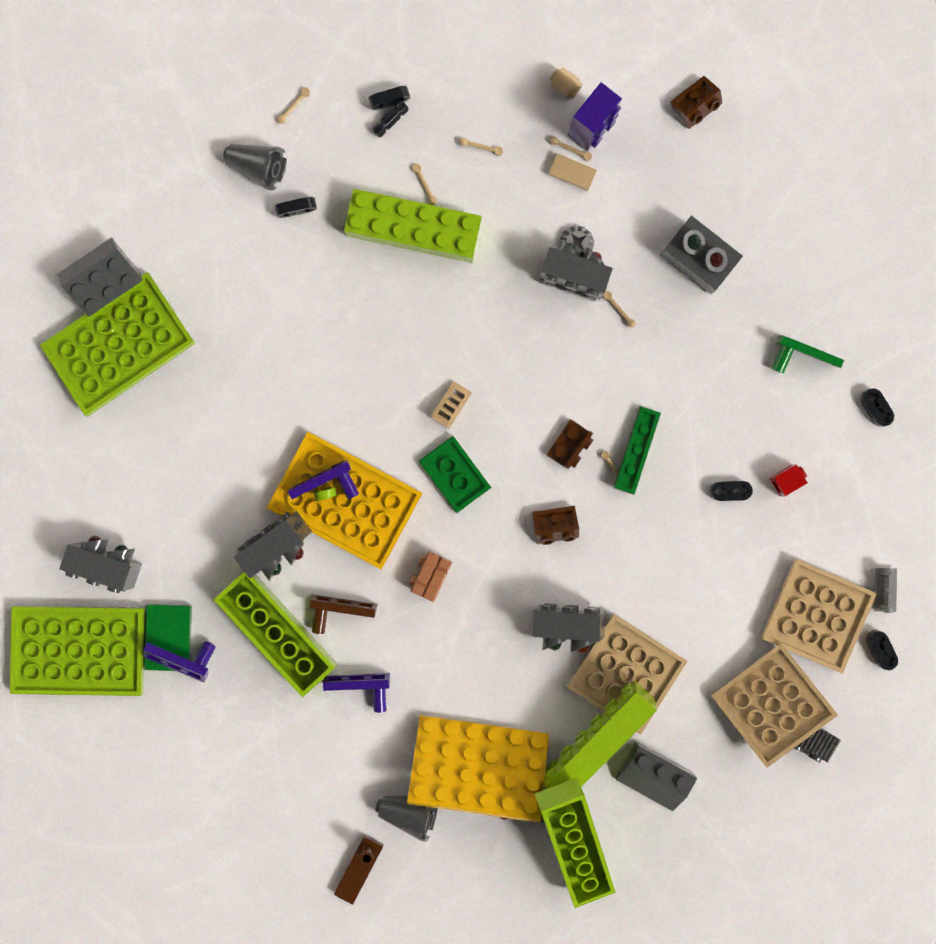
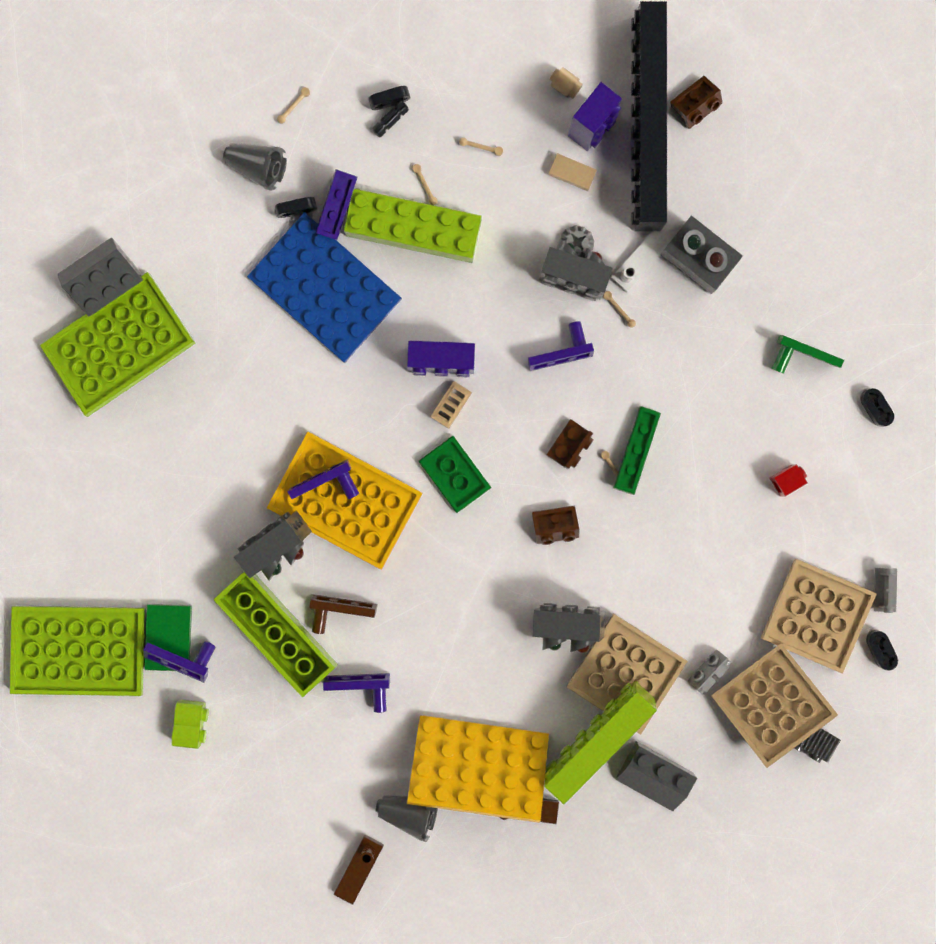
dark grey piece [59,535,142,593] -> none
lime tile [314,487,337,500] -> none
nougat brick [408,551,452,602] -> none
lime brick [534,778,616,908] -> none
tan hinge [550,137,592,161] -> none
black beam [710,481,753,501] -> none
none -> lime brick [172,700,209,749]
none -> blue plate [247,212,402,363]
none -> dark purple piece [316,169,357,240]
none -> dark purple brick [407,341,475,378]
none -> dark purple piece [528,321,594,371]
none -> white piece [611,230,670,293]
none -> black brick [631,1,667,231]
none -> light grey hinge [688,650,731,694]

